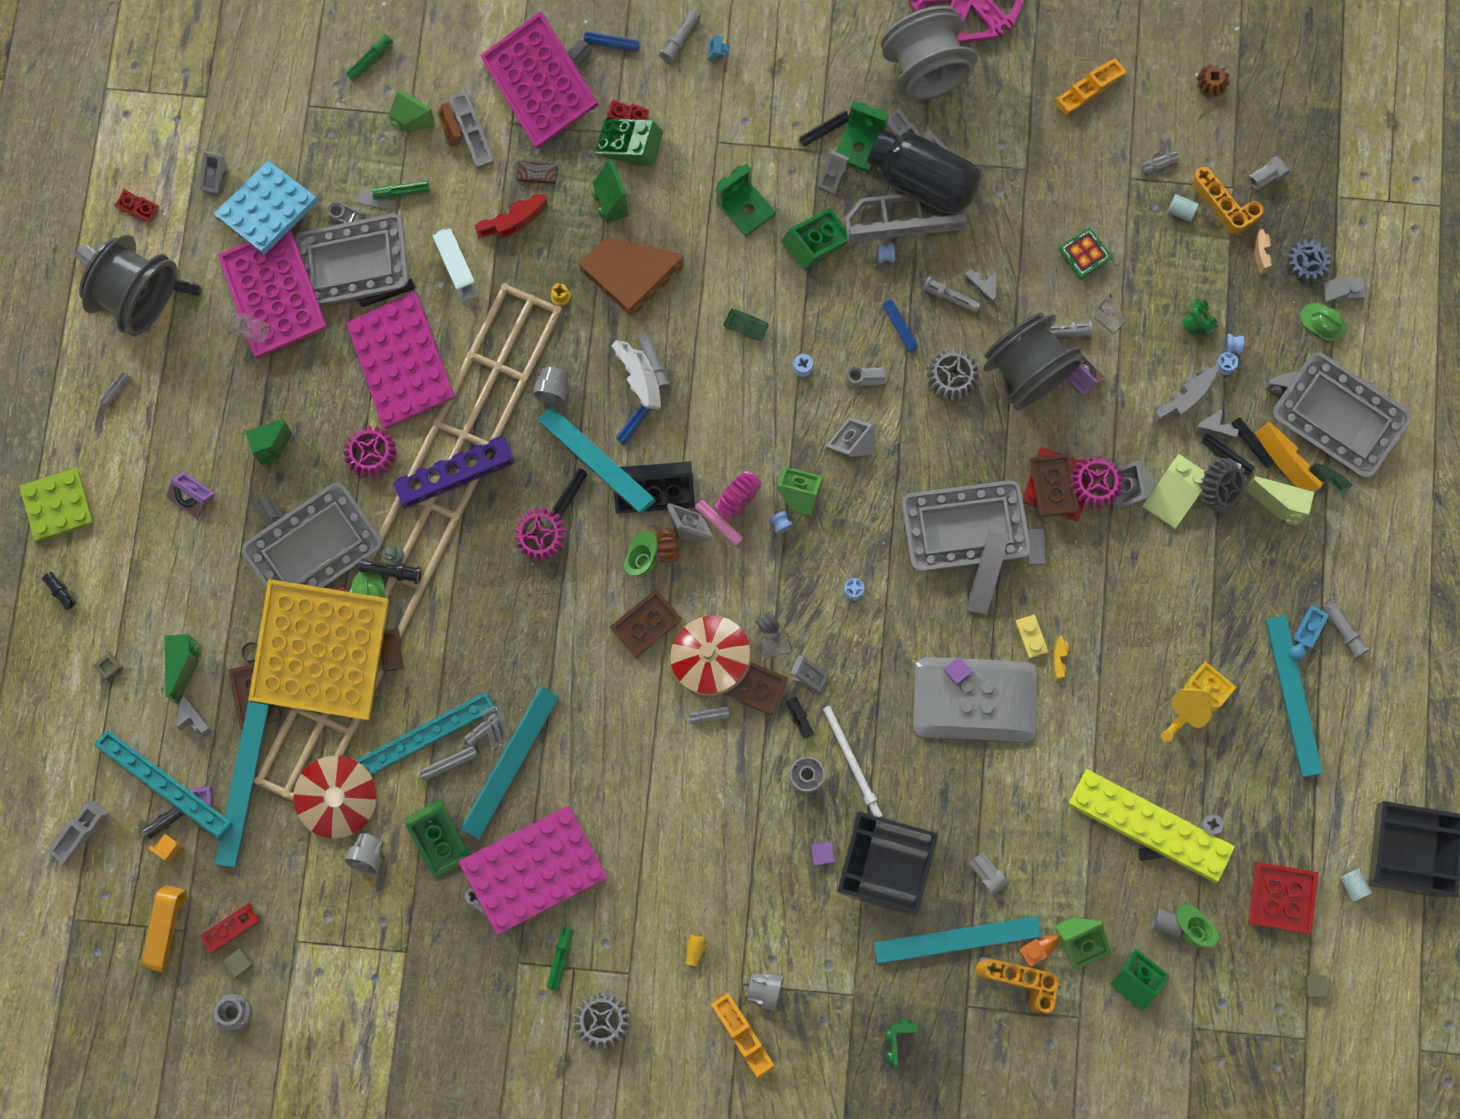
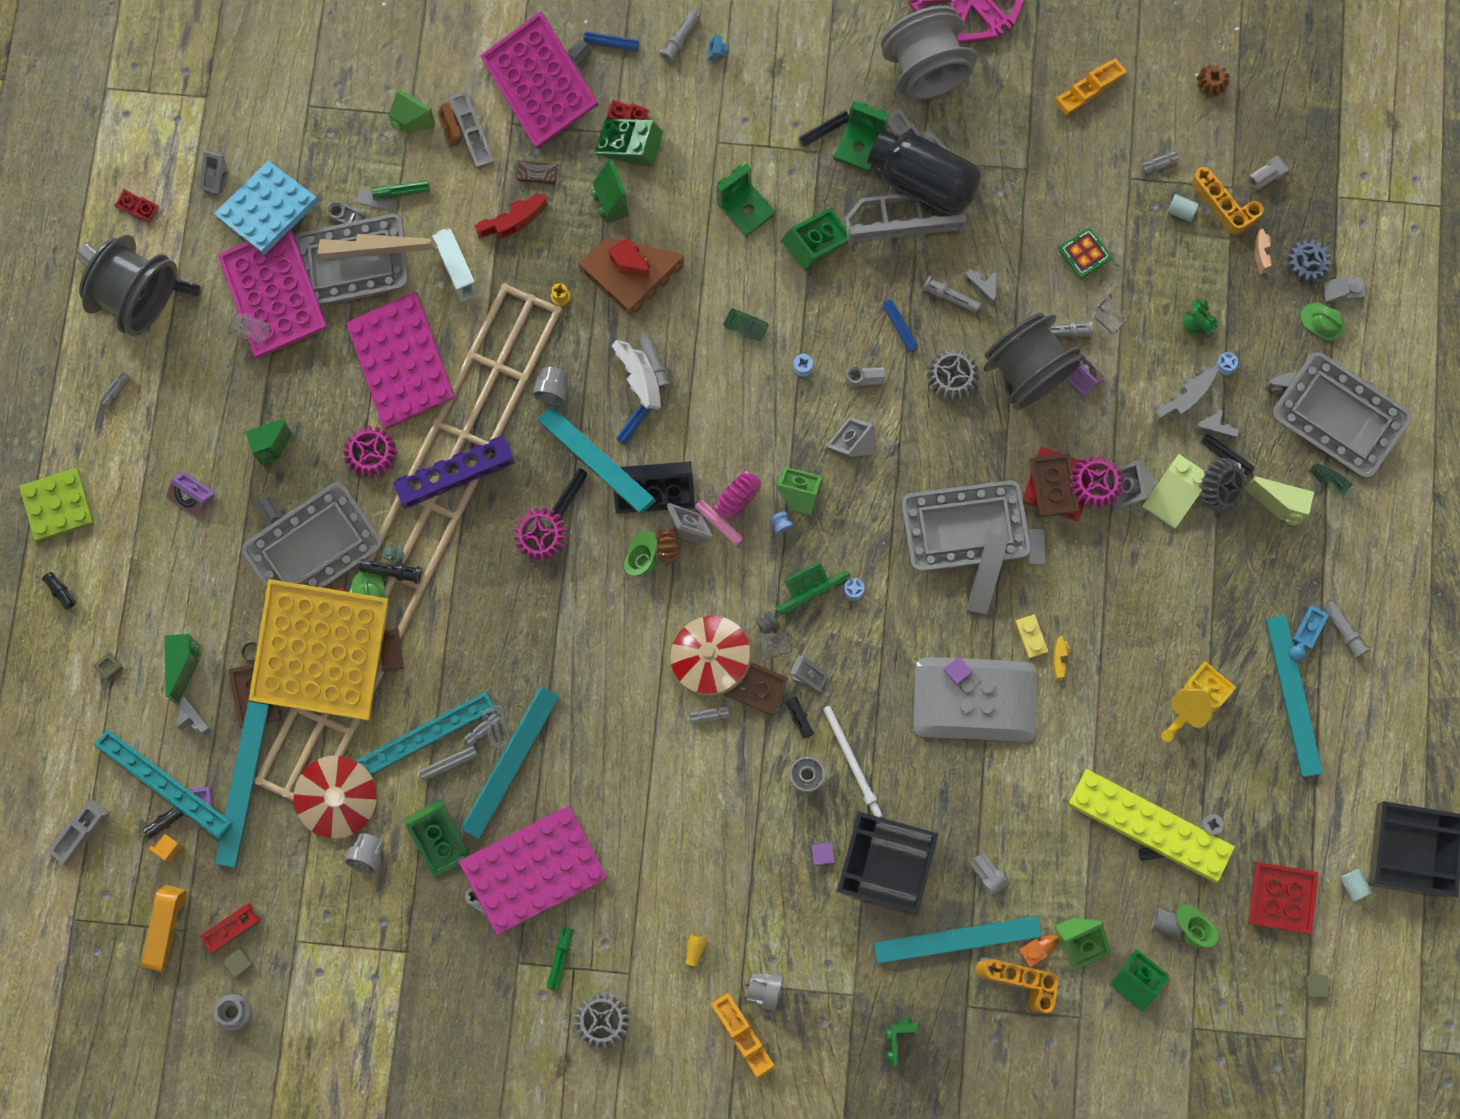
green axle [346,34,394,81] -> none
black axle [359,278,415,307] -> none
reddish brown plate [610,589,682,659] -> none
light grey slope [818,150,849,194] -> none
light blue wheel [878,243,895,263] -> none
light blue wheel [1224,334,1244,355] -> none
black axle [1232,417,1275,468] -> none
light orange slope [1256,422,1323,492] -> none
none -> tan slope [317,234,437,260]
none -> red slope [608,237,651,277]
none -> green bracket [775,561,851,614]

